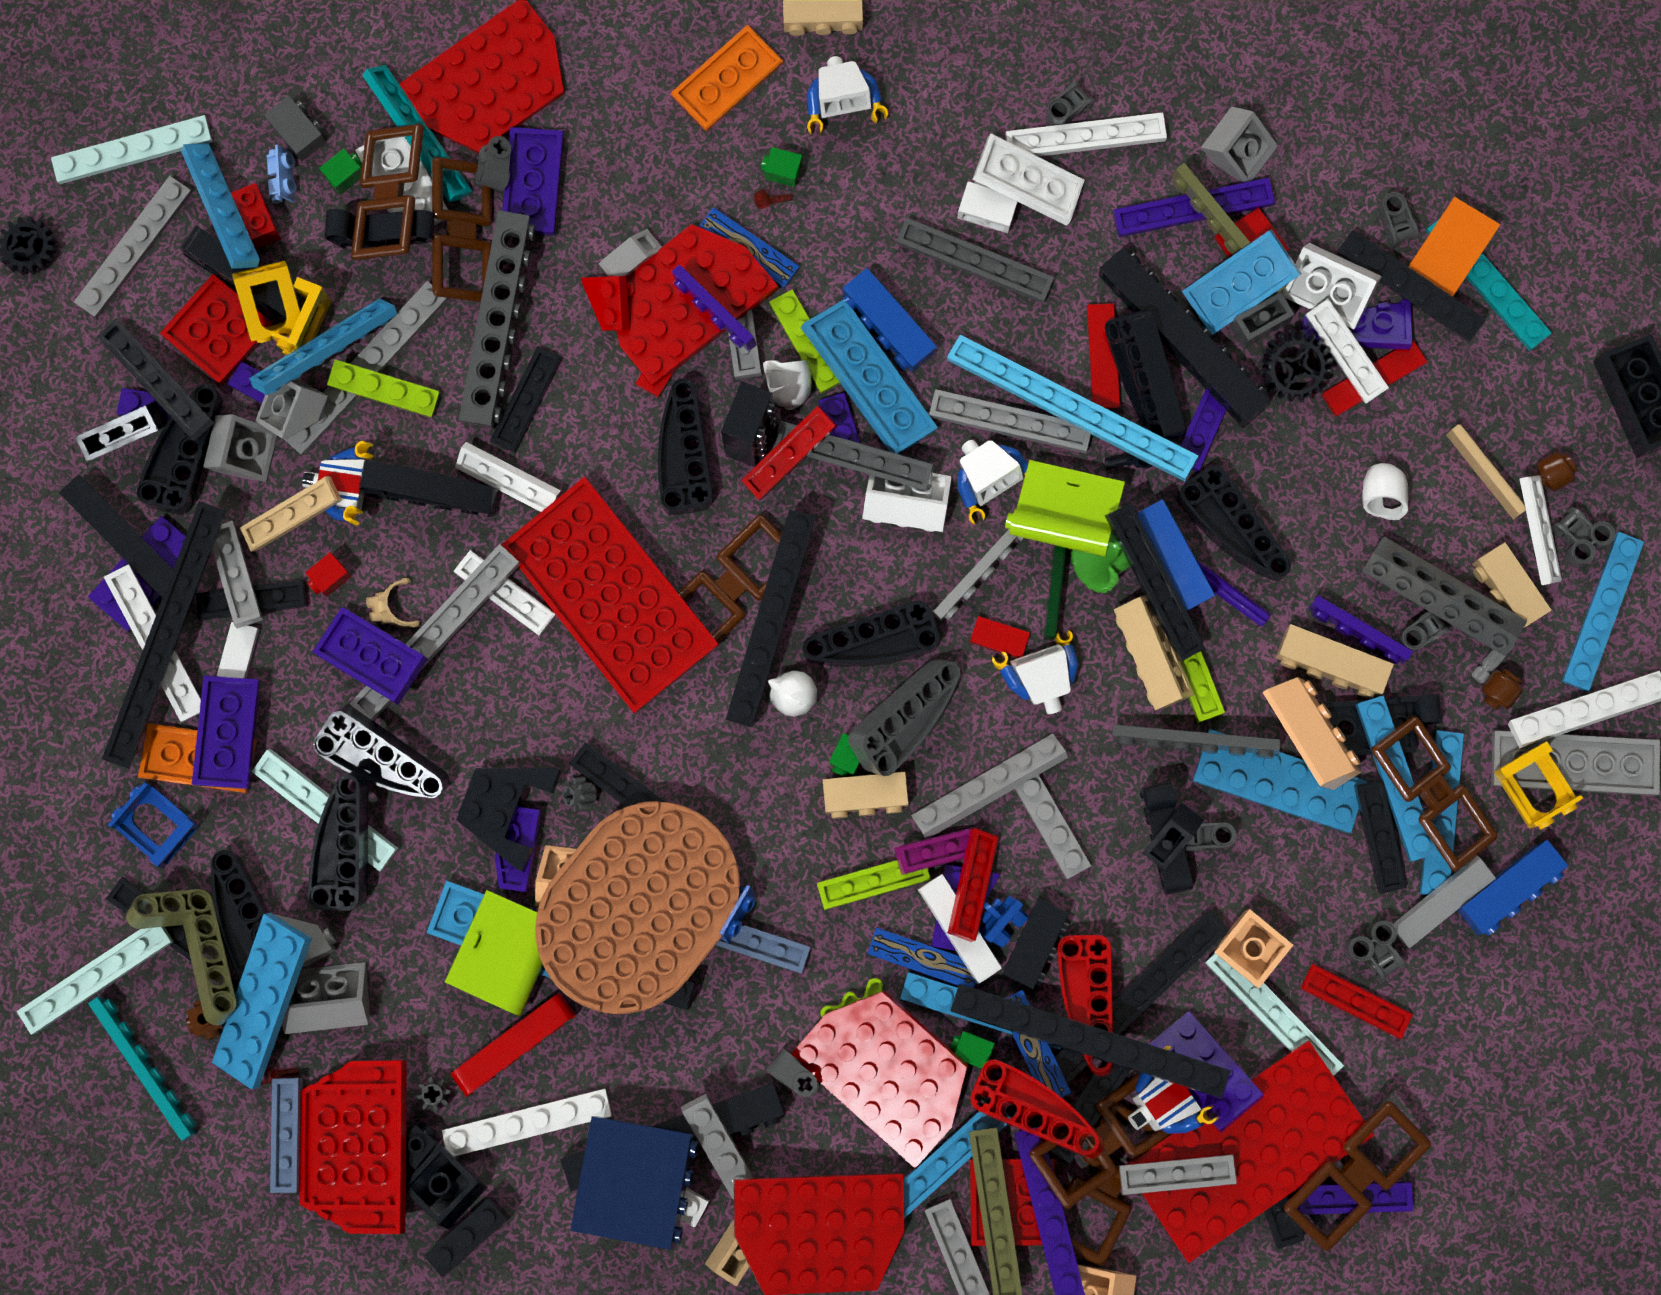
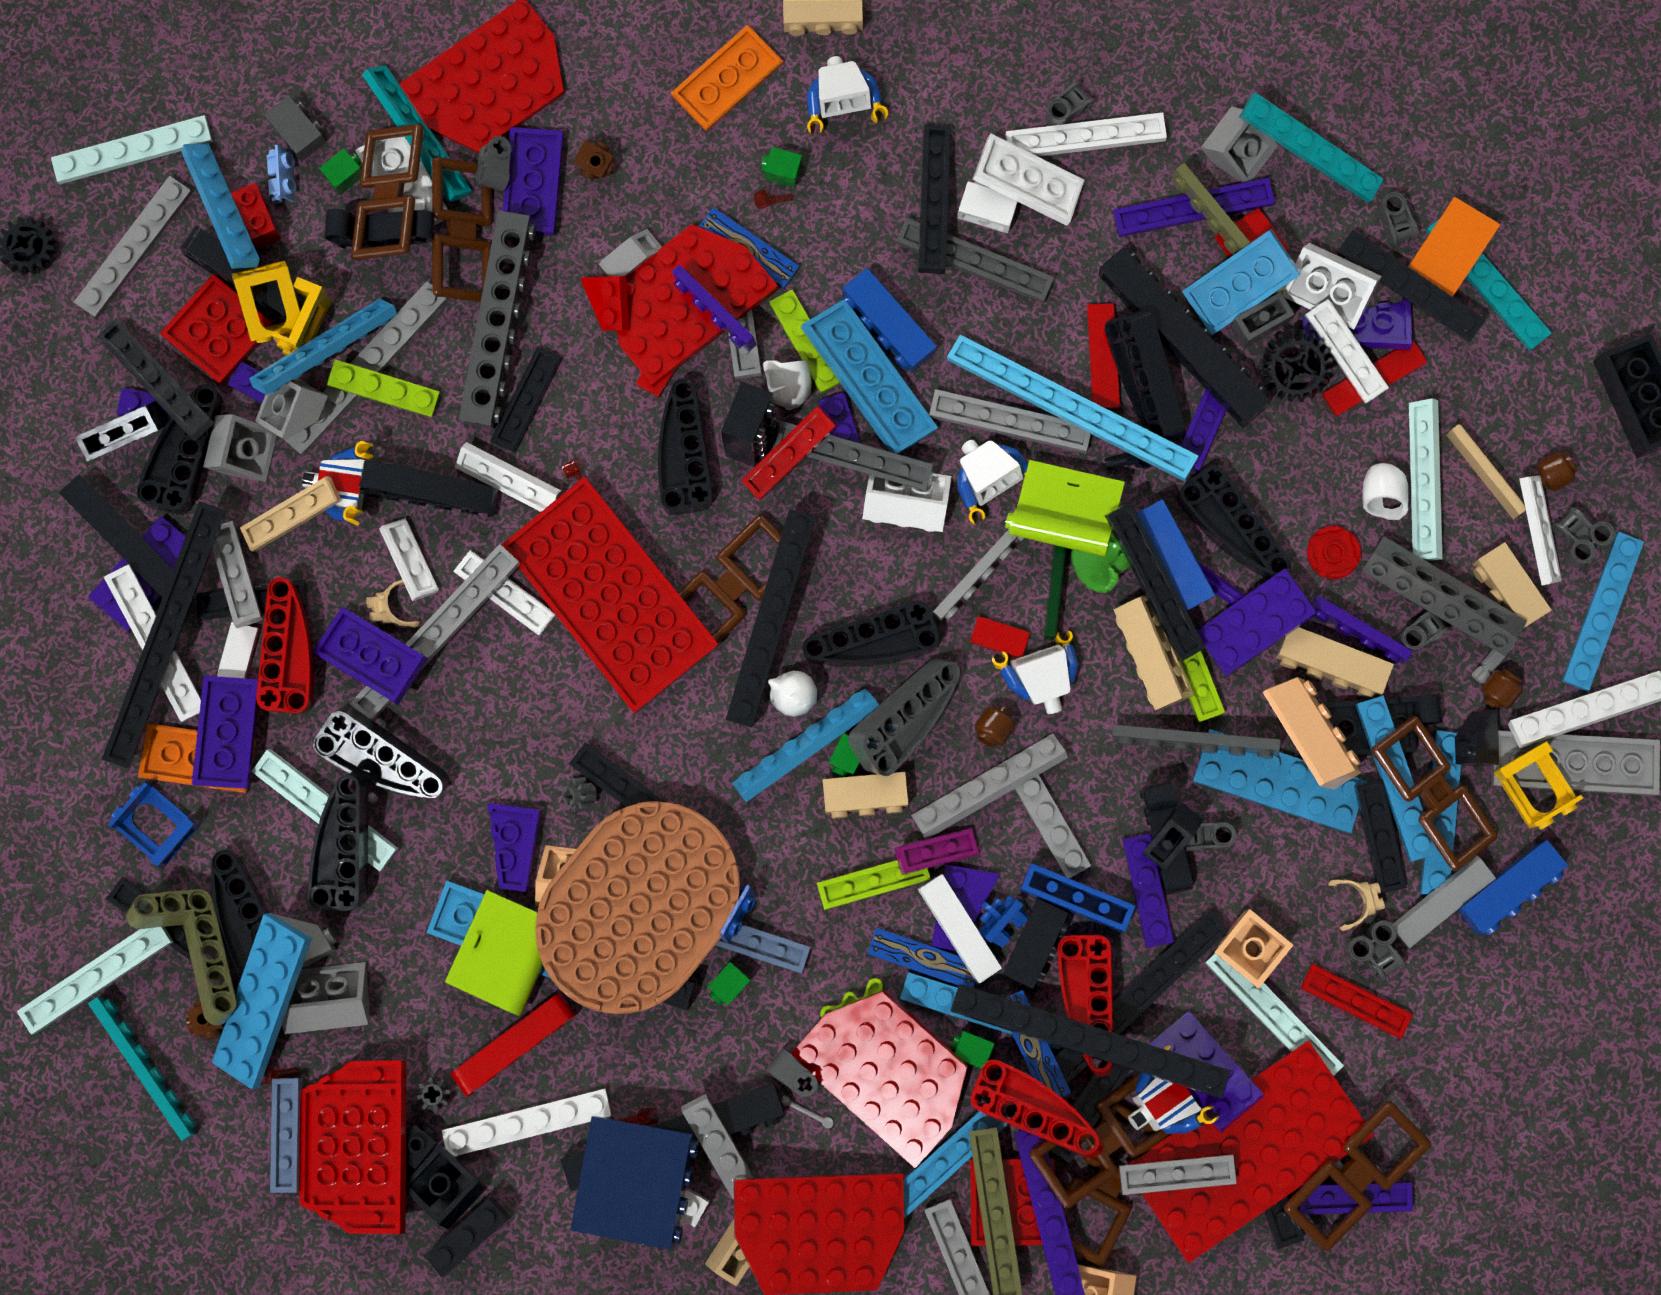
red brick [305,552,352,597] -> none
black wing [456,768,562,872] -> none
red tile [947,828,999,942] -> none
none -> red beam [256,577,315,714]
none -> white tile [379,518,439,601]
none -> clear red hand [562,461,583,481]
none -> reddish brown brick [572,139,615,181]
none -> clear red hand [618,1107,658,1125]
none -> green brick [707,962,751,1006]
none -> dark azure plate [732,689,879,802]
none -> light grey hinge [780,1095,833,1129]
none -> black plate [918,124,950,274]
none -> reddish brown head [974,706,1015,748]
none -> blue brick [1019,863,1135,933]
none -> dark purple plate [1122,834,1174,948]
none -> dark purple plate [1197,568,1318,677]
none -> teal plate [1239,92,1383,202]
none -> red tile [1306,526,1361,580]
none -> tan helmet [1328,879,1385,931]
none -> light aqua plate [1409,398,1442,561]
none -> black slope [1455,710,1499,767]

